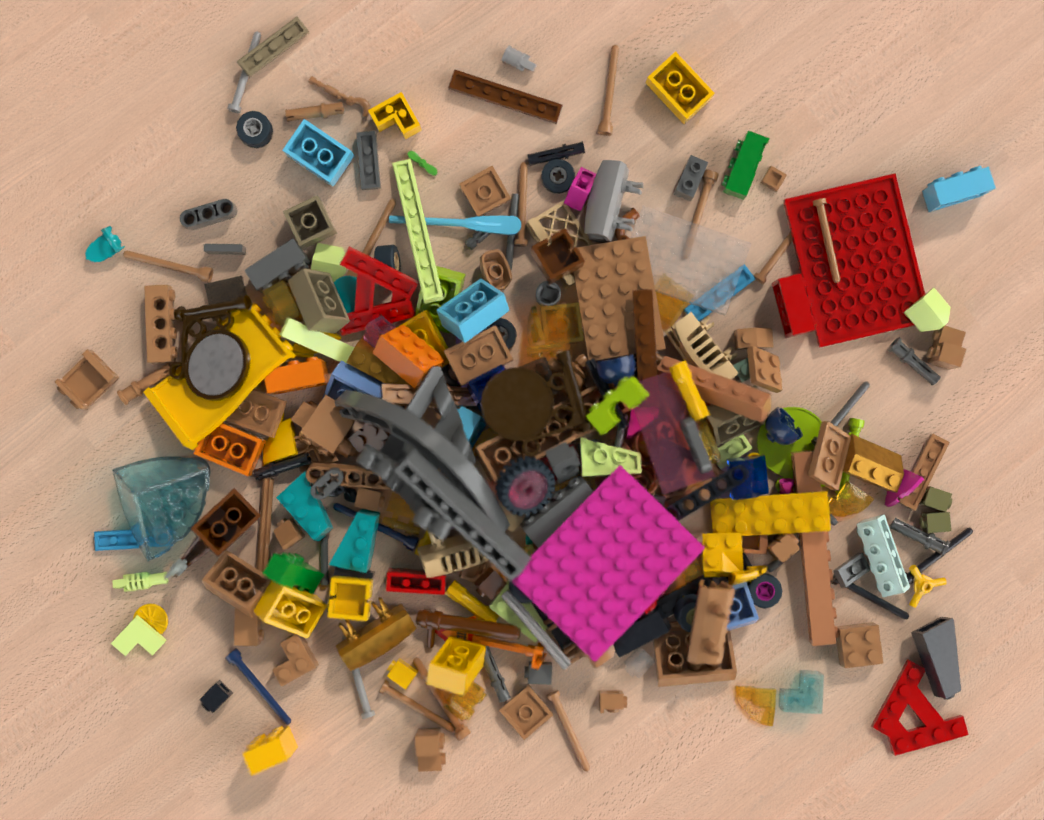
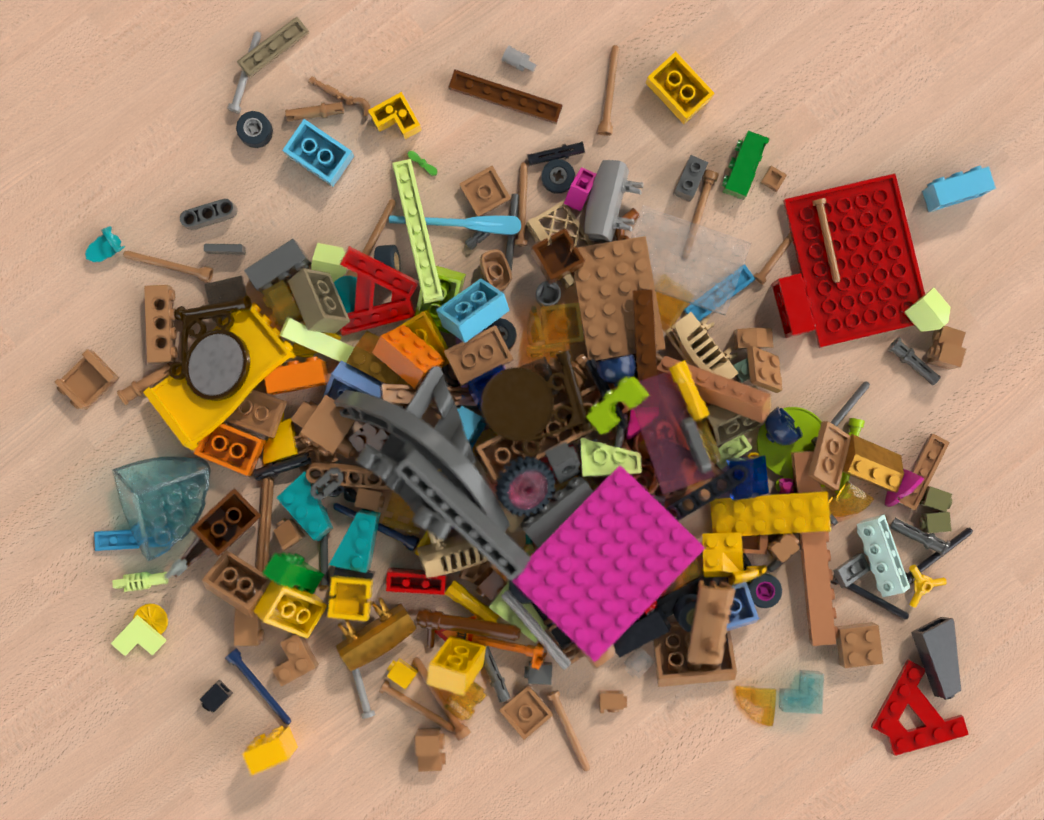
dark tan brick [283,195,337,250] -> none
dark grey plate [356,131,381,191] -> none
clear pink brick [363,315,395,348] -> none

